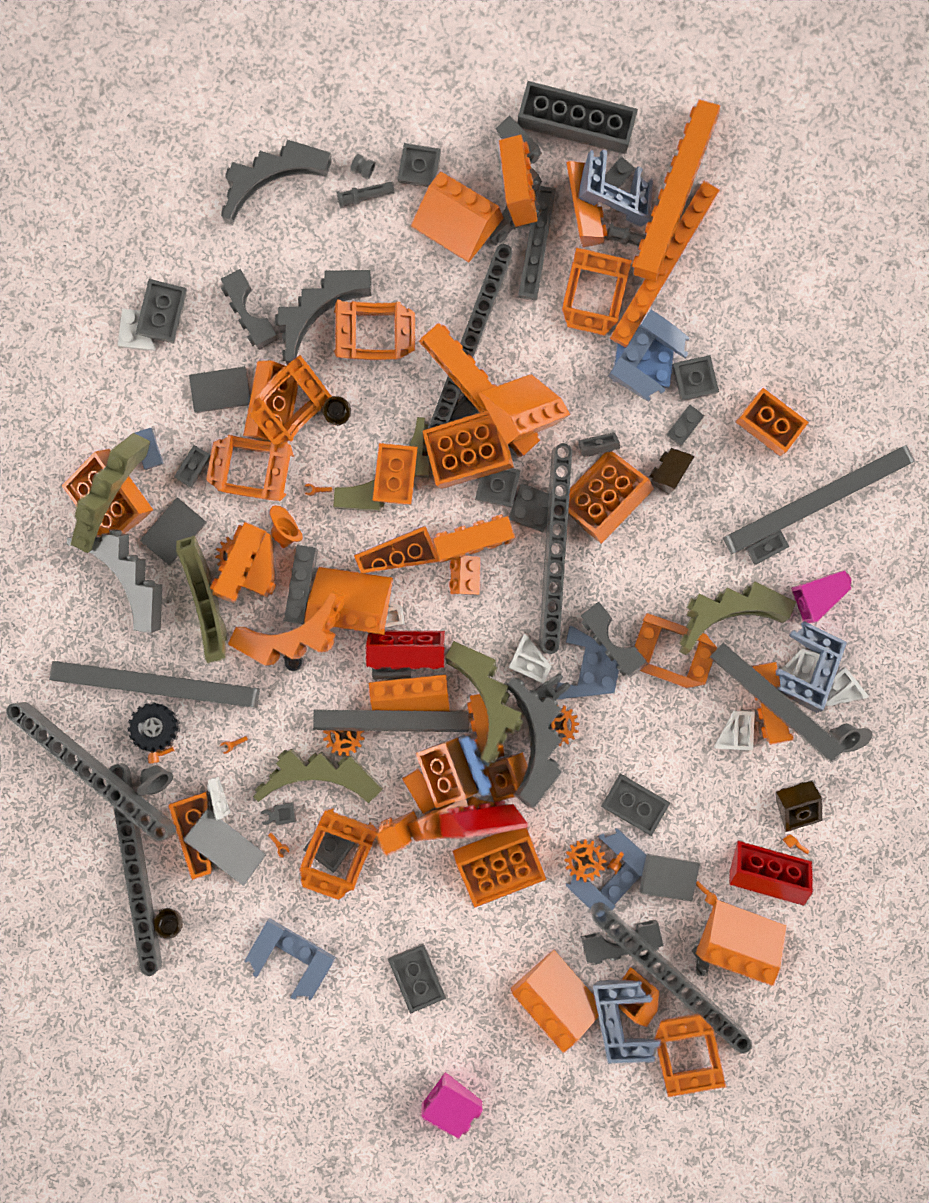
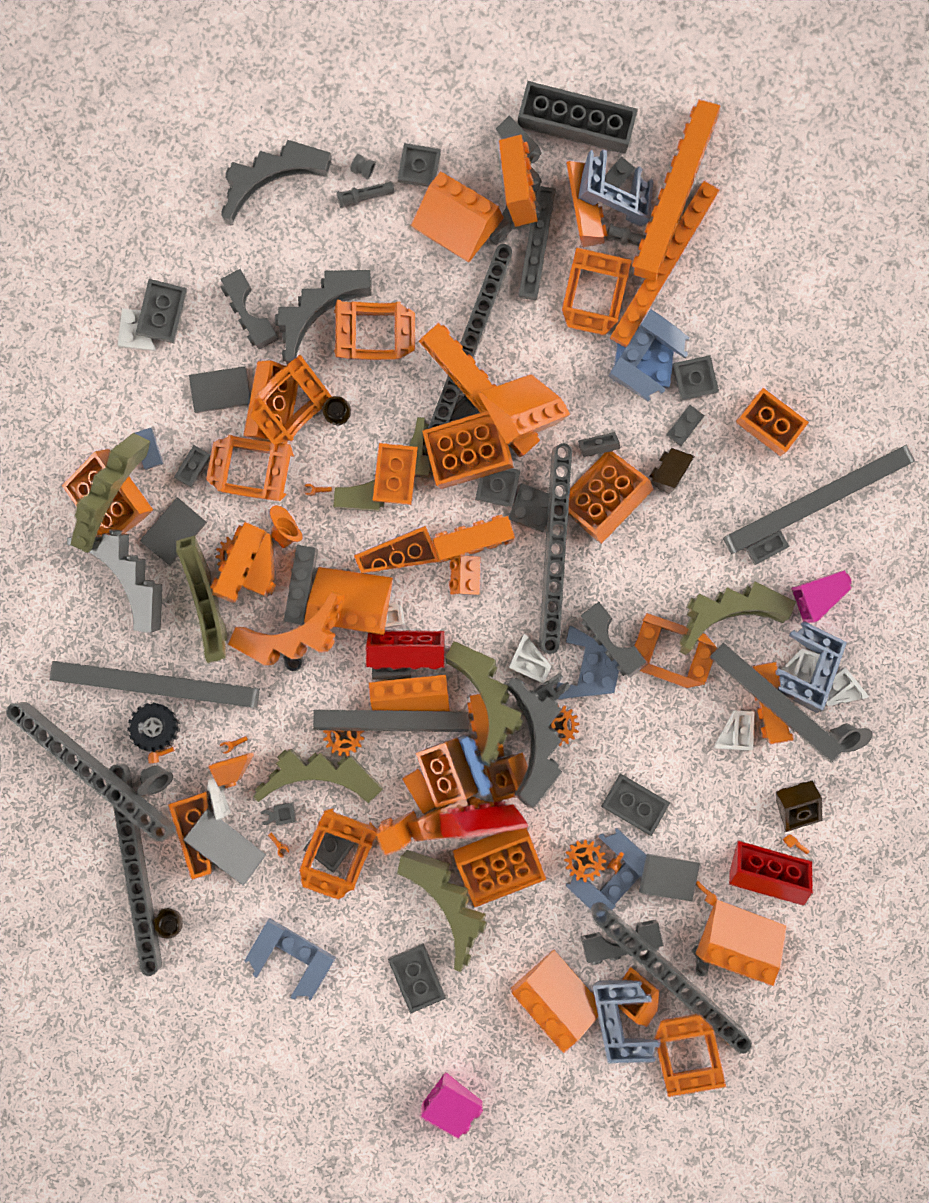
none -> orange slope [209,752,254,788]
none -> olive arch [397,850,487,972]

